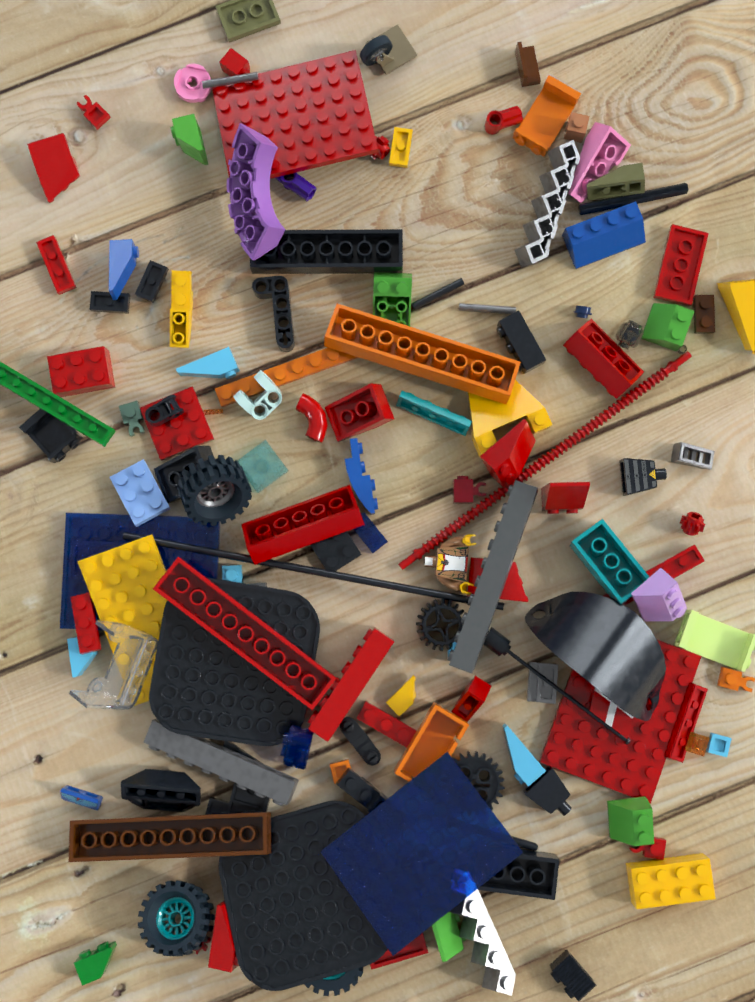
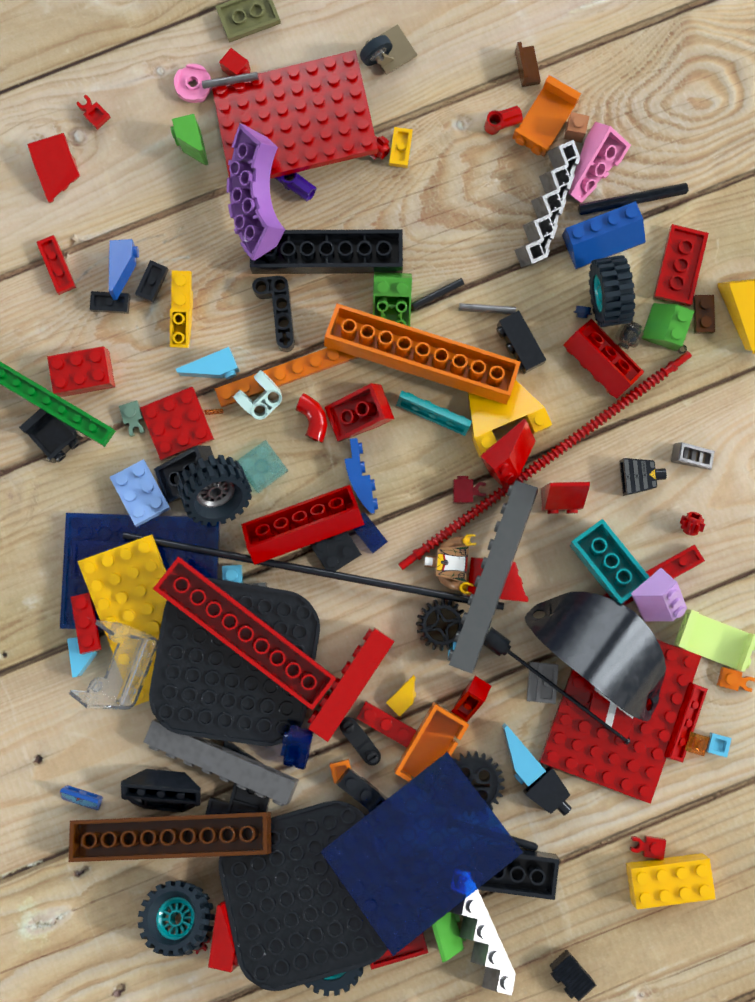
green slope [74,941,117,986] -> none
black piece [145,394,184,427] -> none
olive slope [587,163,645,201] -> none
bright green slope [607,796,654,846] -> none
none -> black wheel [589,255,635,327]

